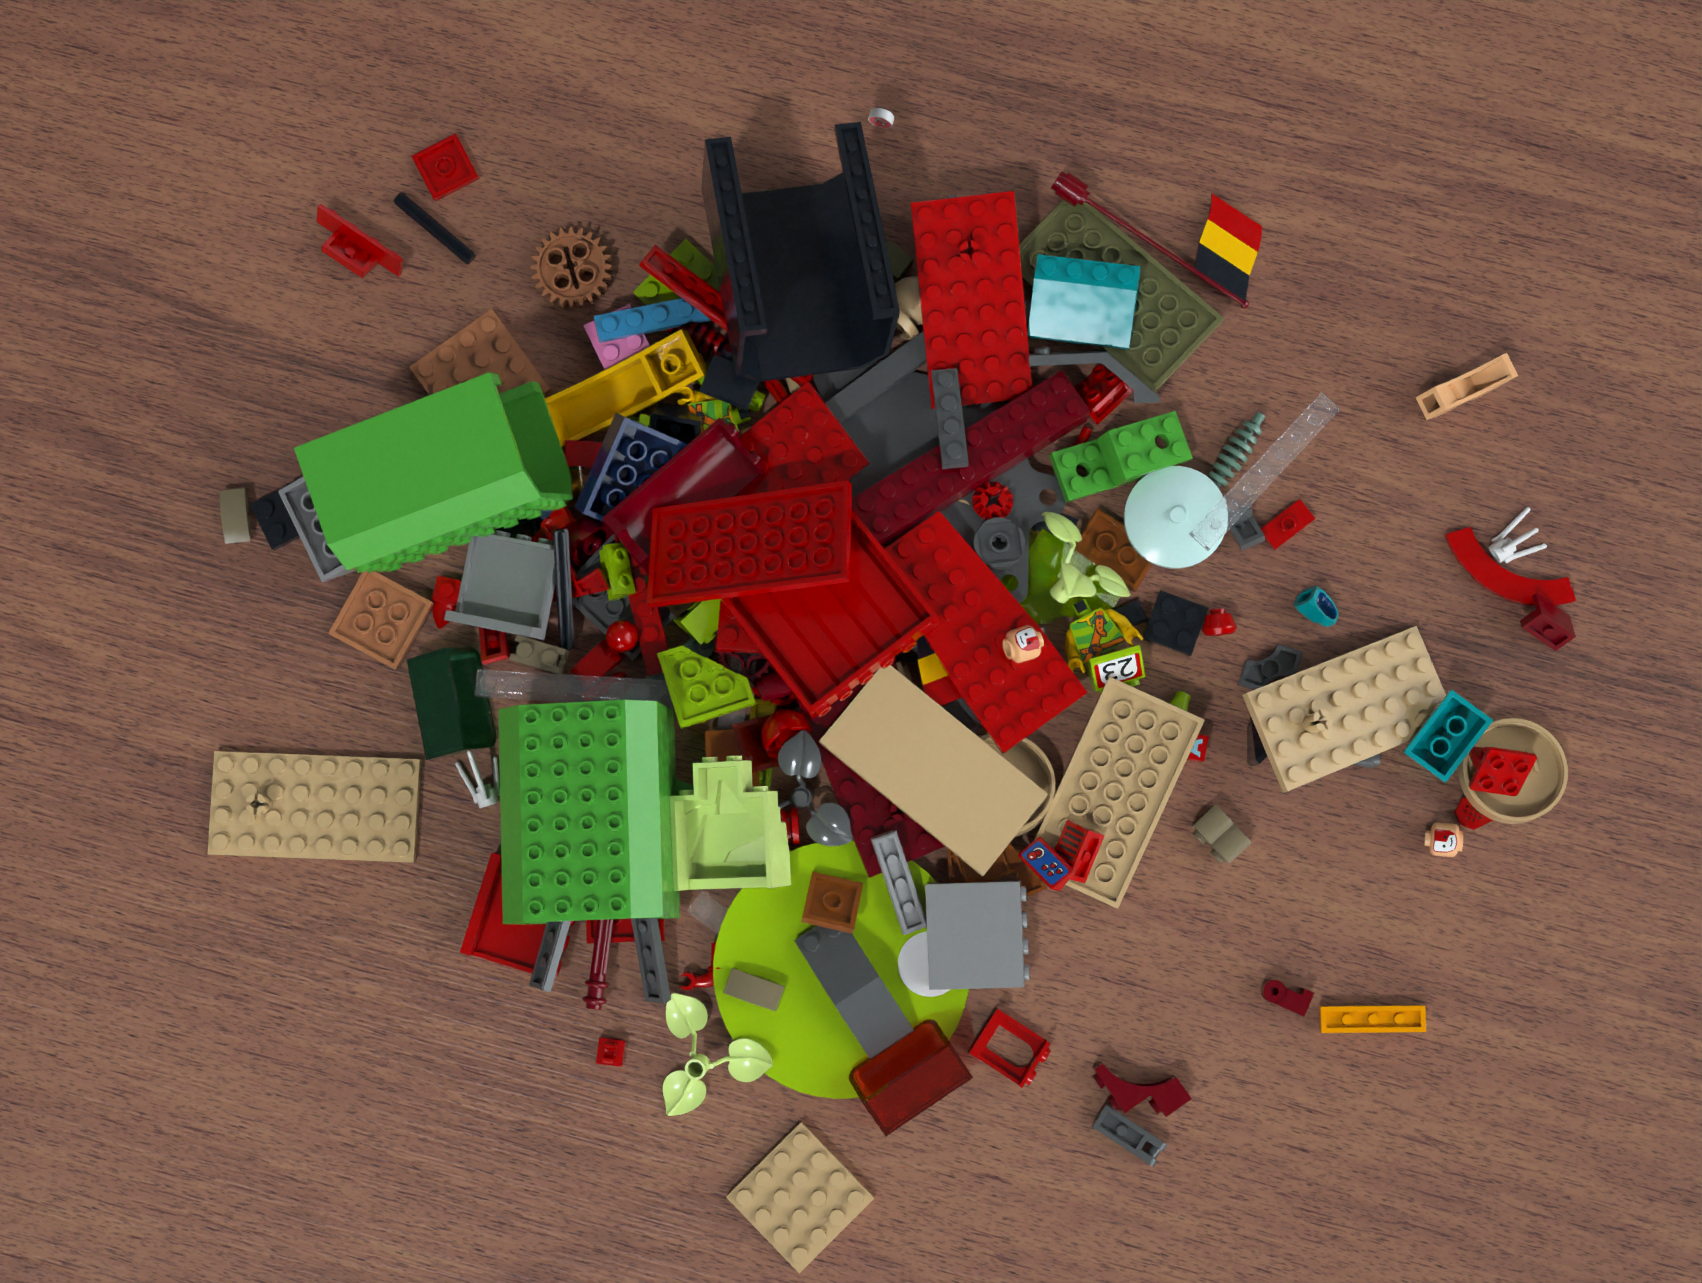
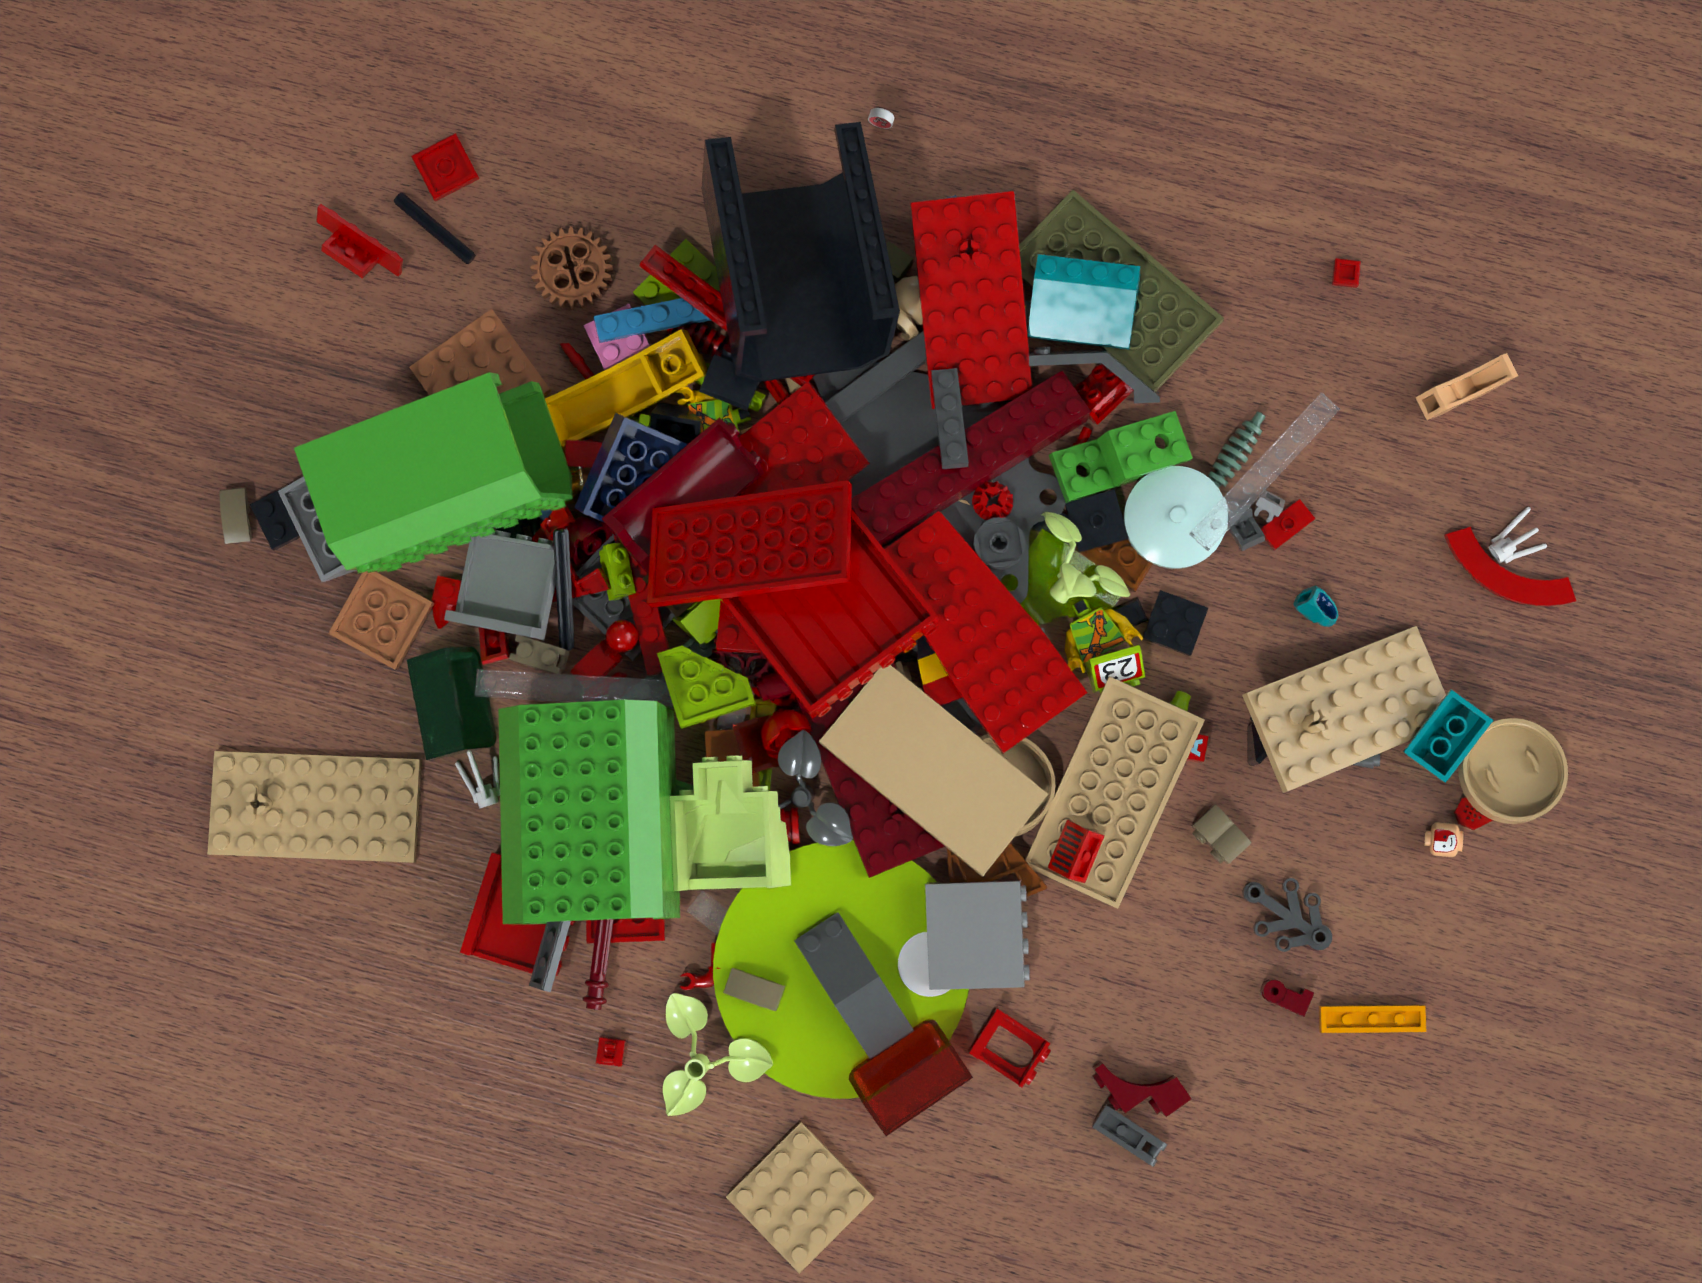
dark grey plate [631,918,671,1004] -> none
dark orange plate [801,871,863,934] -> none
light grey tile [870,829,927,935] -> none
light nougat head [1003,625,1044,663] -> none
slope [1018,837,1076,891] -> none
flag [1051,171,1262,309] -> none
red cone [1202,609,1237,636] -> none
dark grey tile [1237,644,1303,690] -> none
red bracket [1469,746,1537,797] -> none
dark red panel [1520,593,1576,651] -> none
none -> red piece [560,343,594,380]
none -> black plate [1065,490,1129,553]
none -> dark grey plant [1242,878,1332,952]
none -> light grey tile [1254,489,1285,523]
none -> red tile [1332,258,1361,288]

